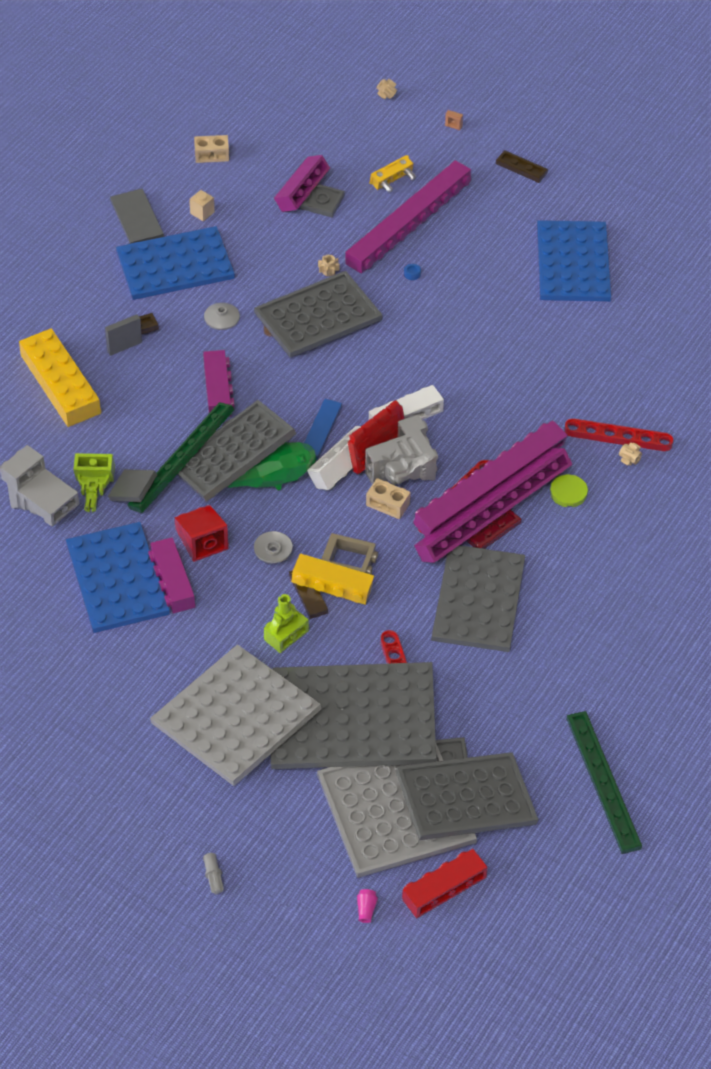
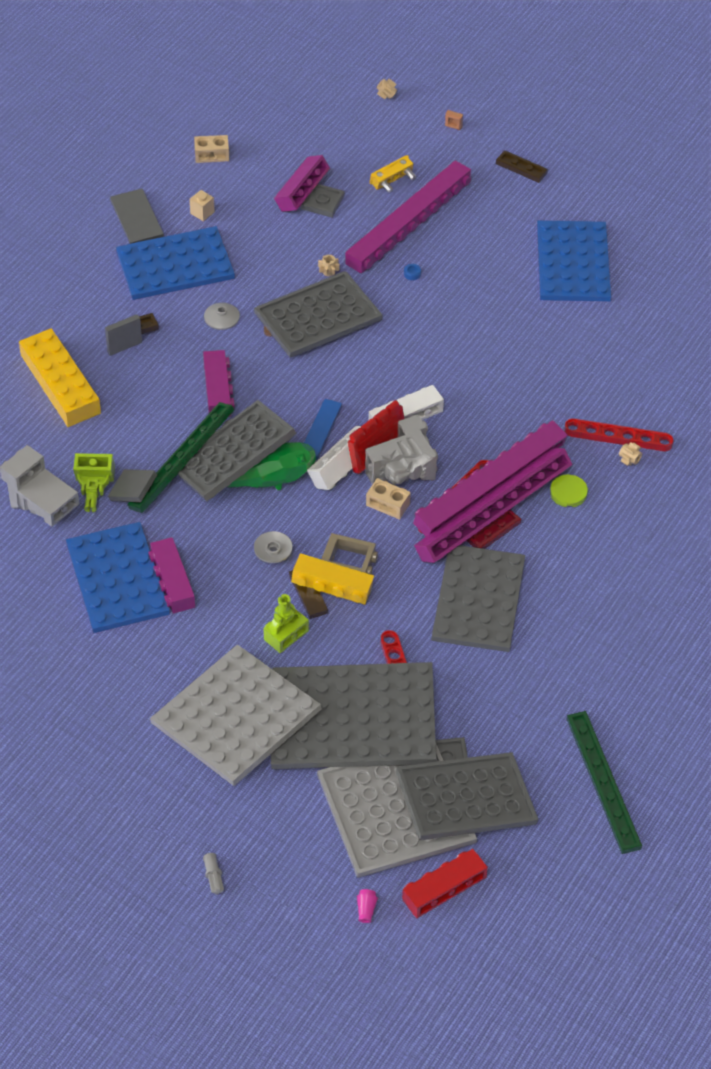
red slope [174,505,229,562] -> none

